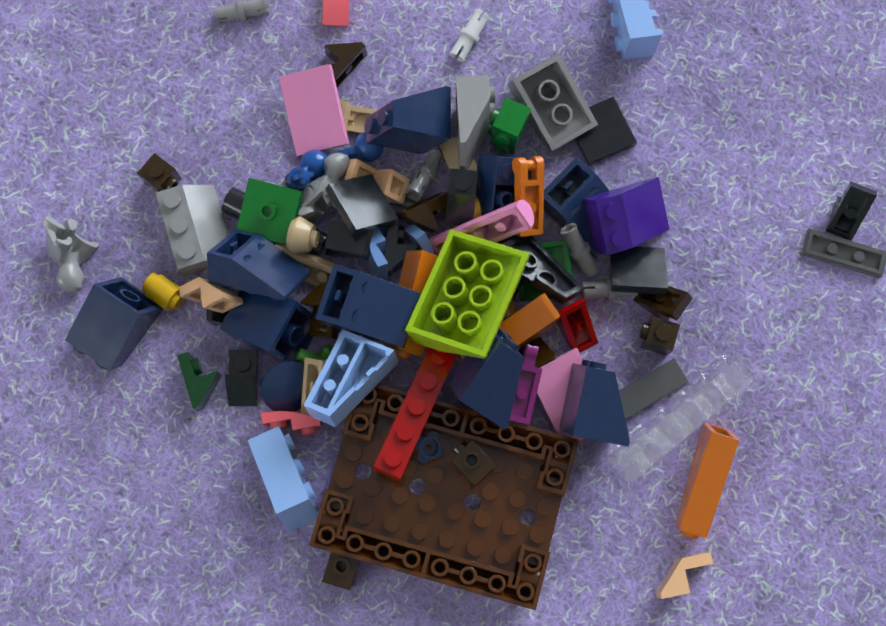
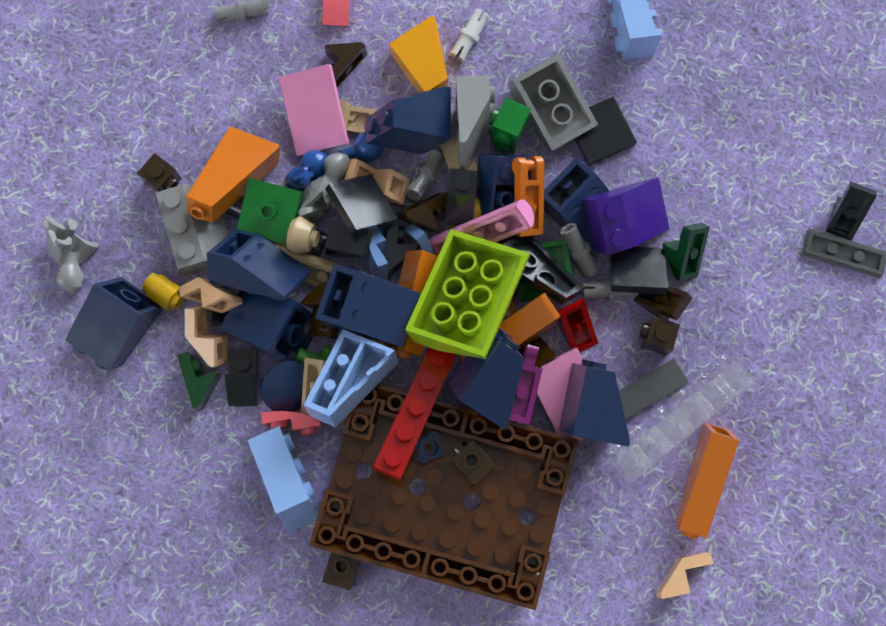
none -> light nougat slope [185,306,229,367]
none -> orange slope [186,126,280,223]
none -> light orange slope [389,15,448,93]
none -> dark green slope [662,223,710,281]

